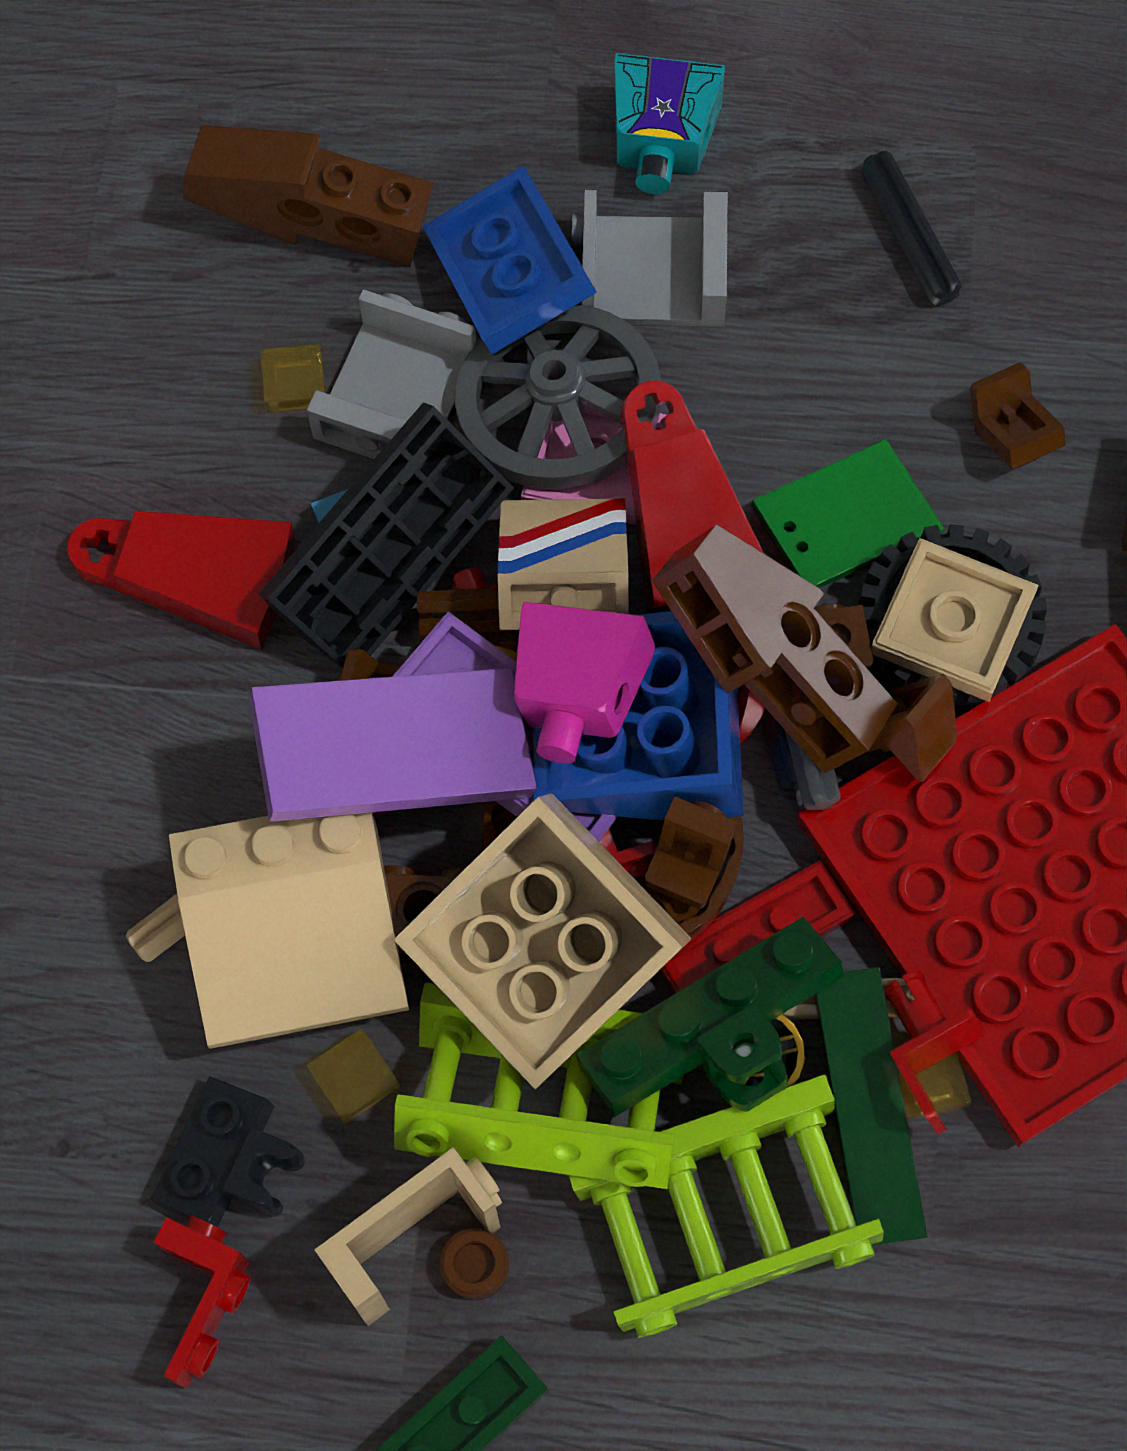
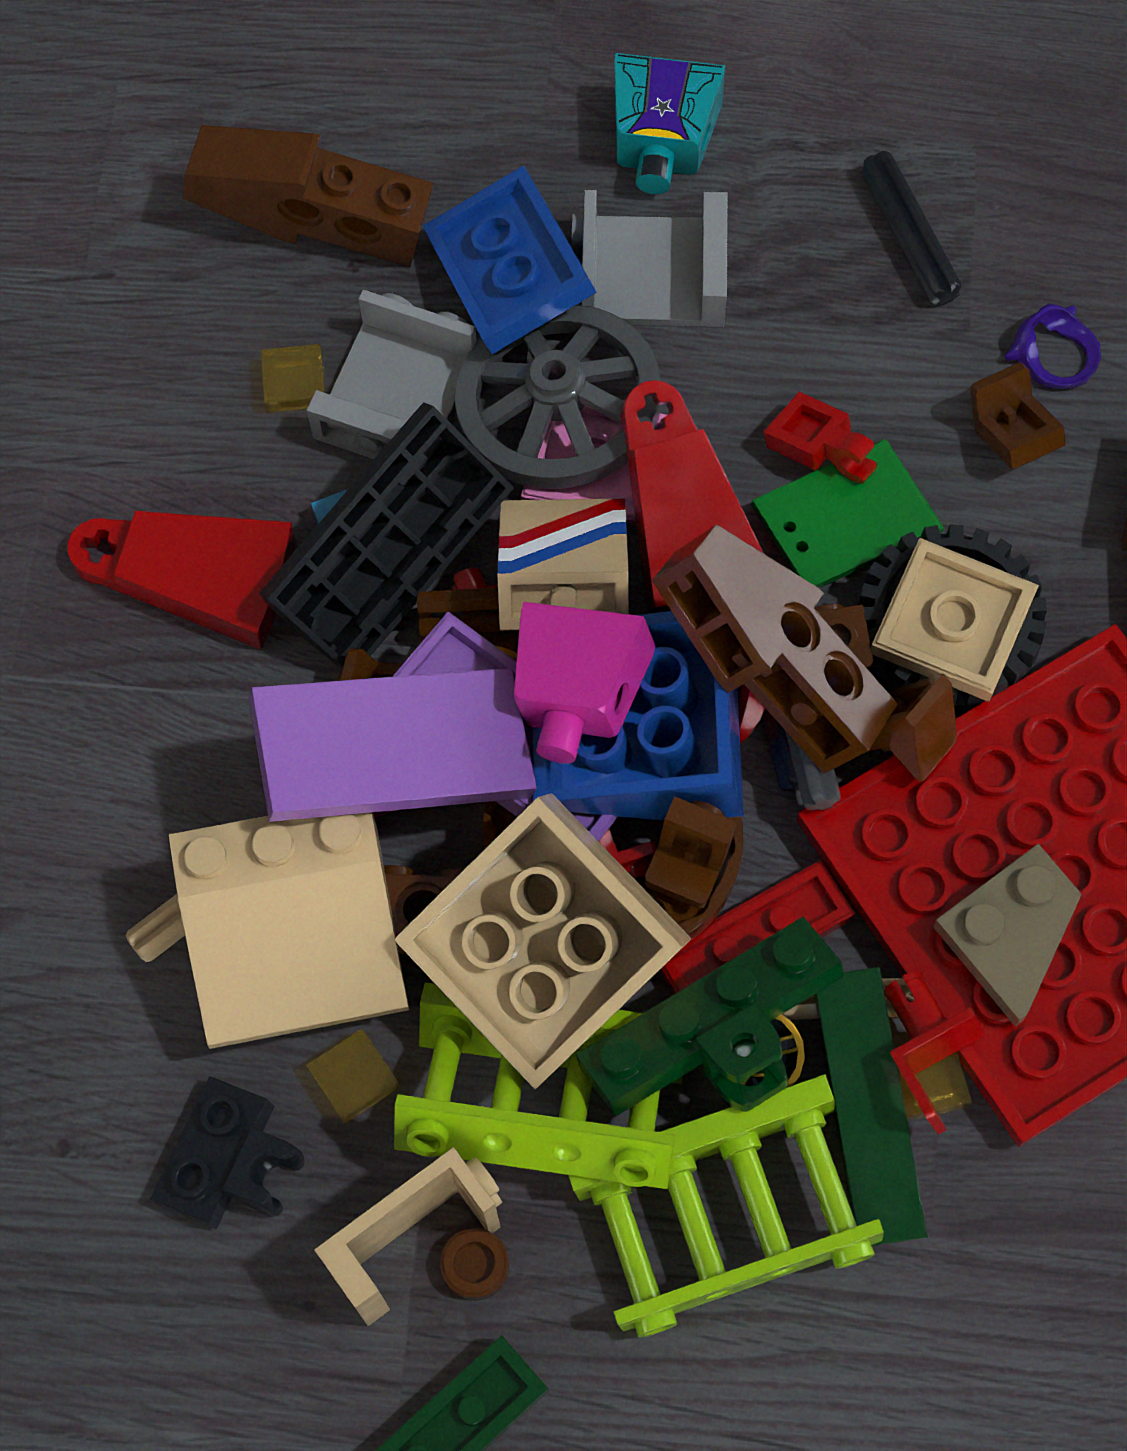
red bracket [153,1215,251,1389] -> none
none -> red plate [764,391,877,484]
none -> dark tan wing [933,844,1082,1027]
none -> dark purple piece [1005,303,1101,390]

